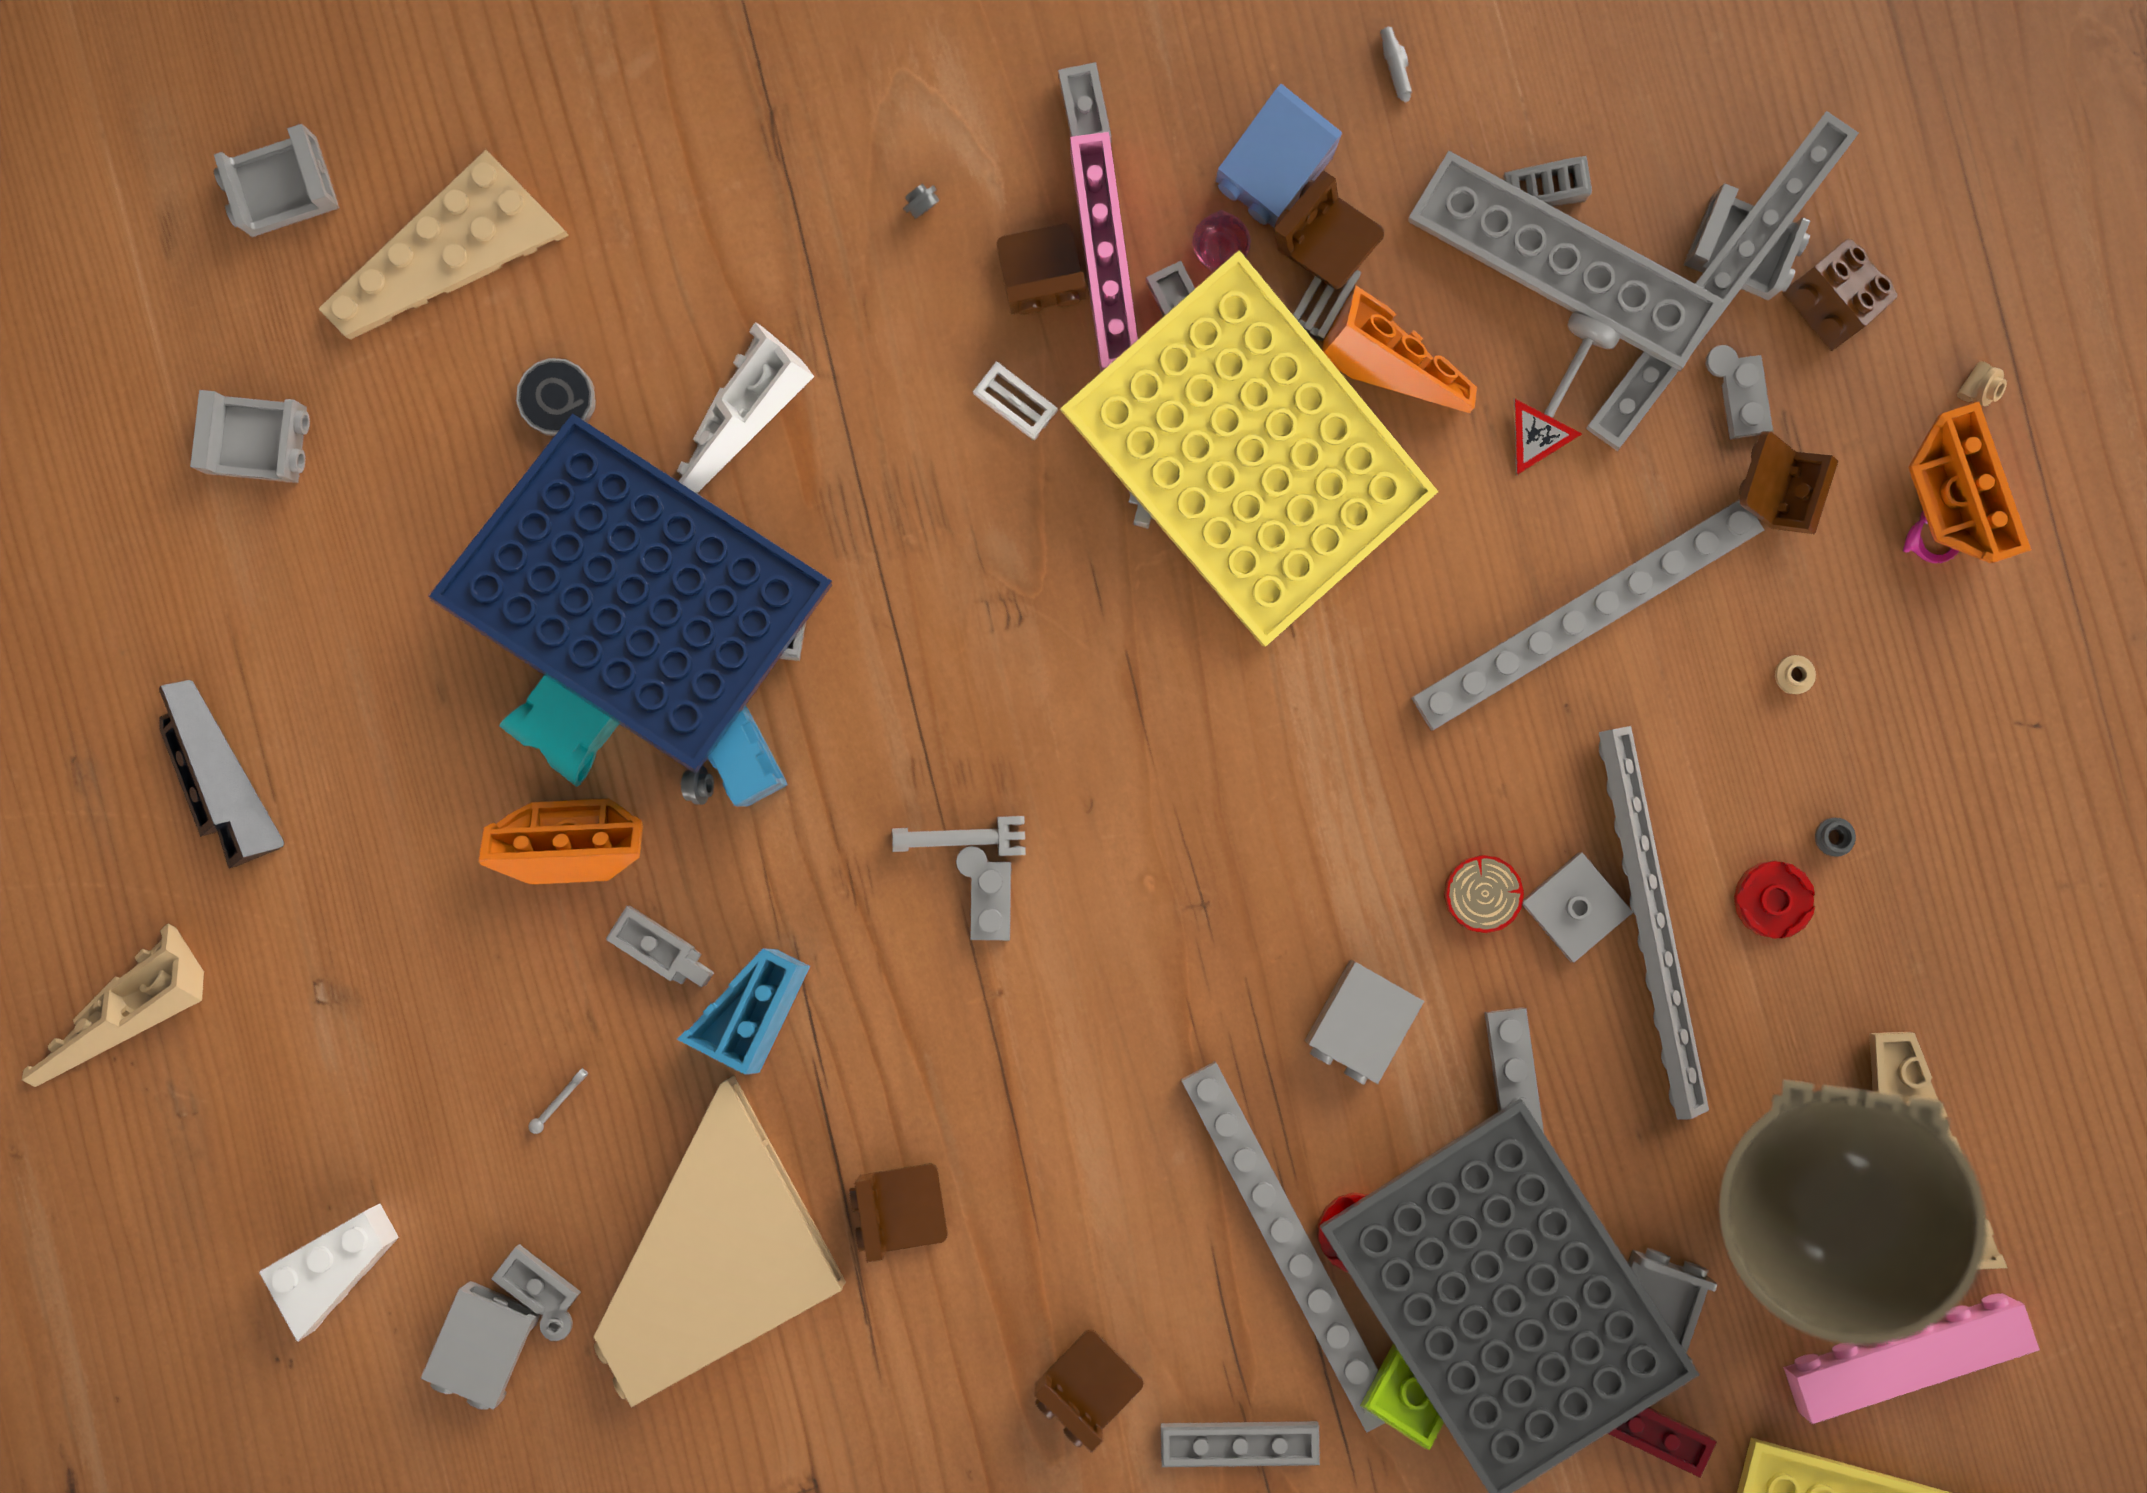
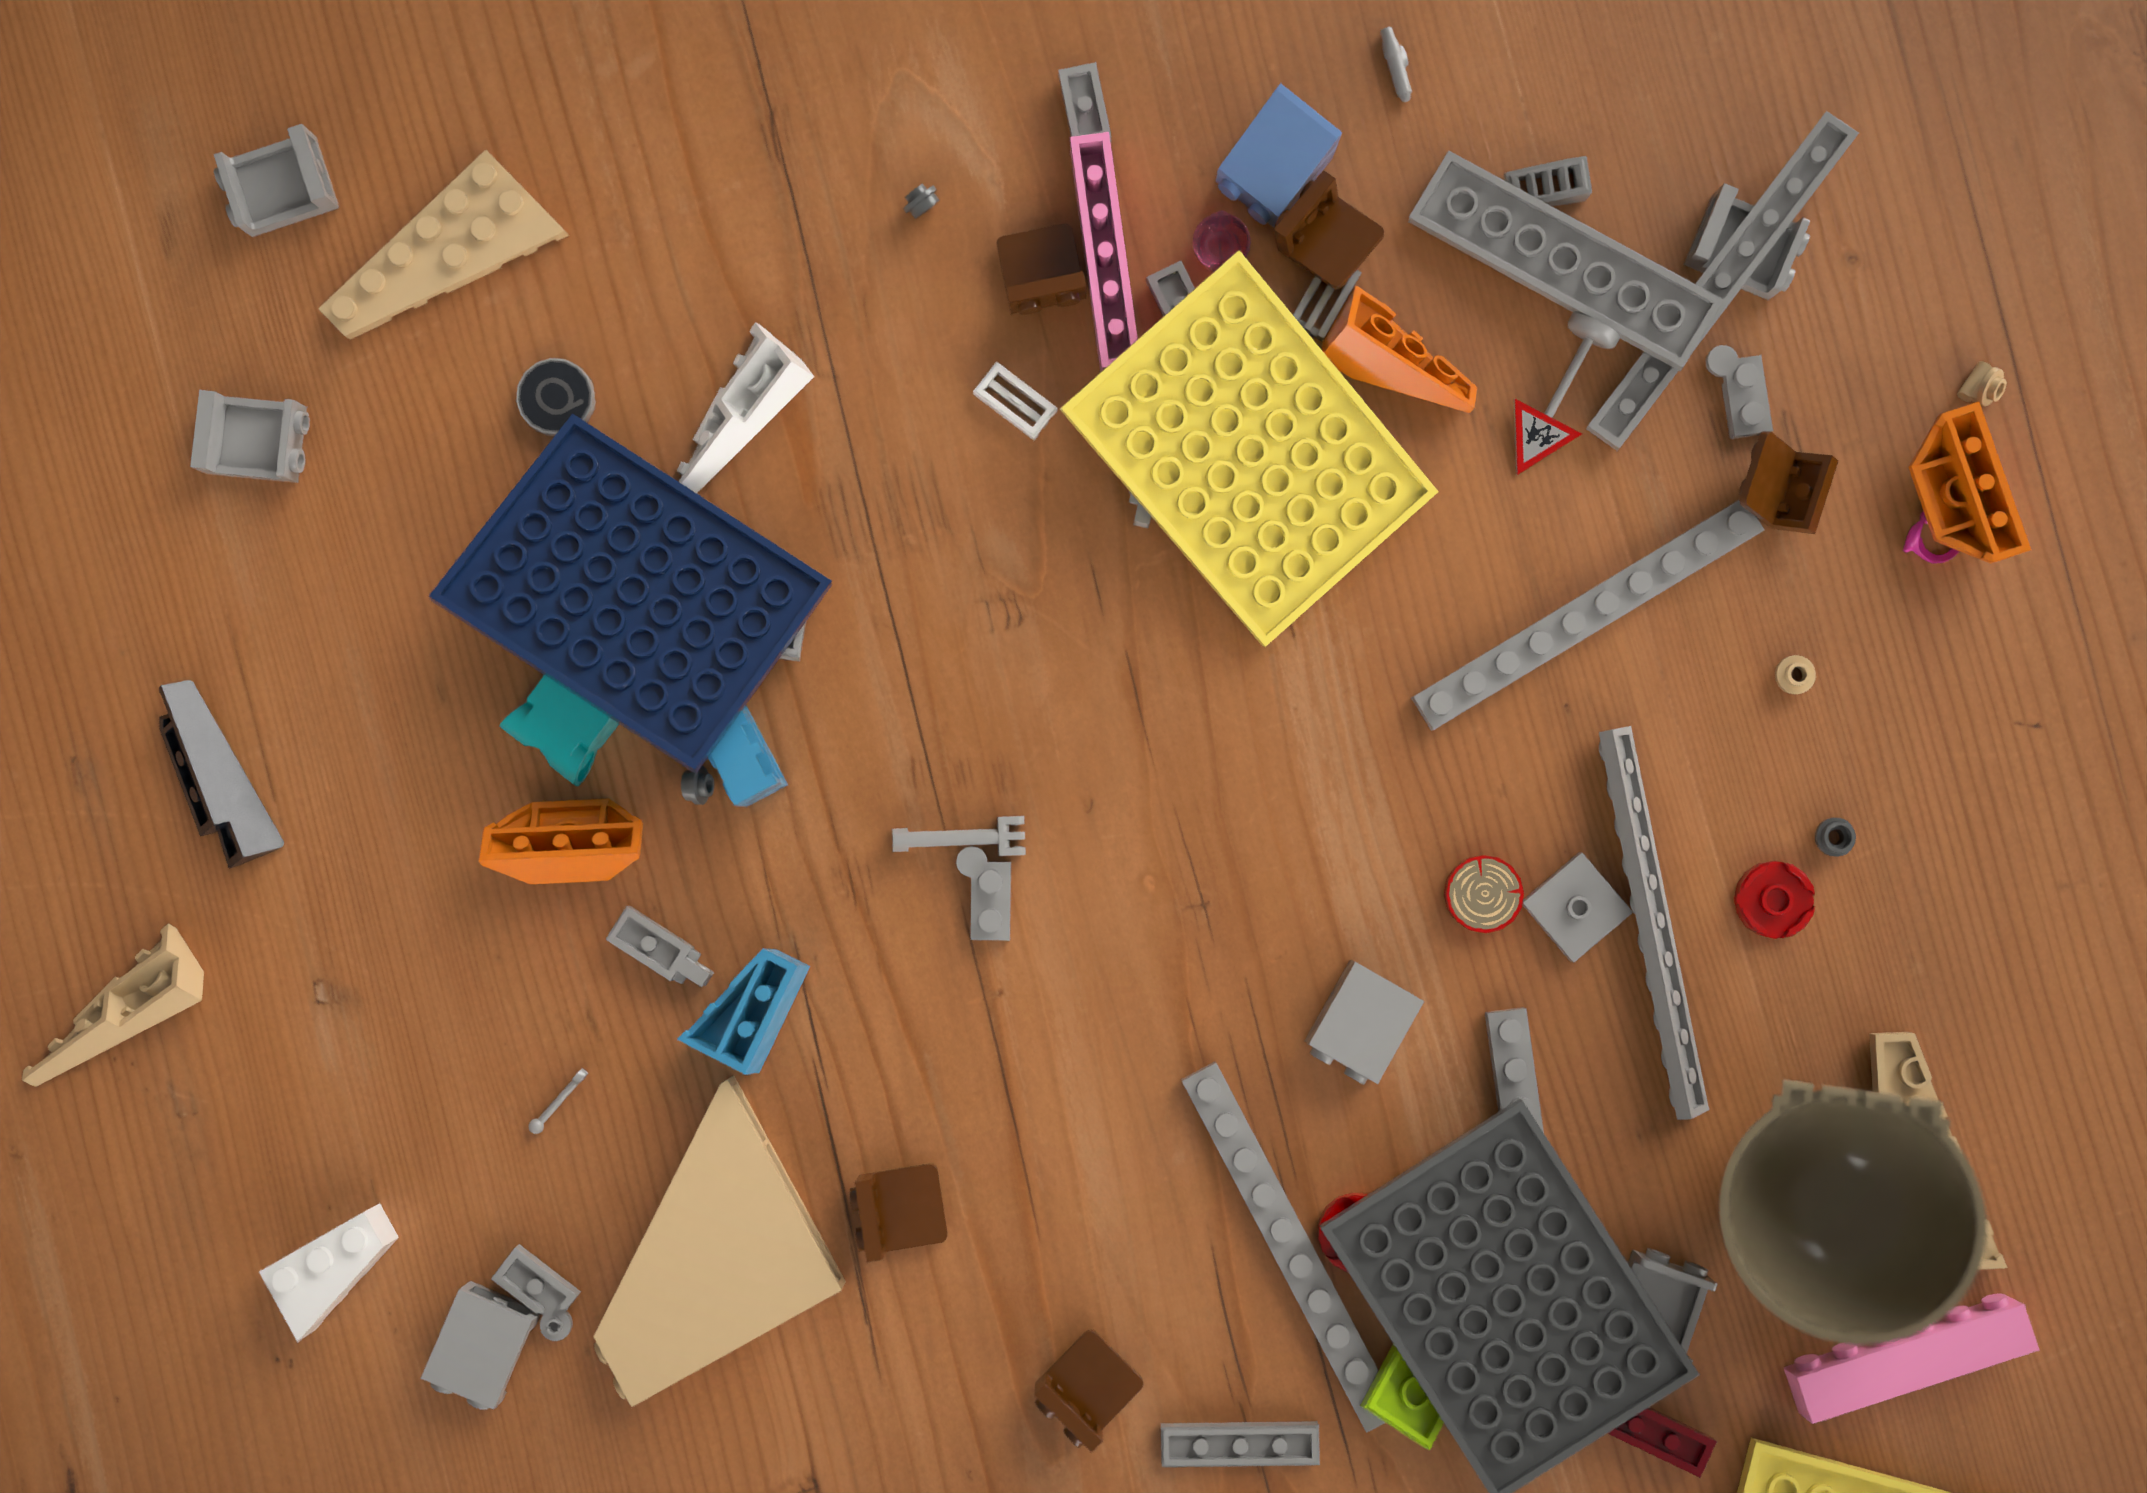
reddish brown bracket [1782,239,1897,351] -> none

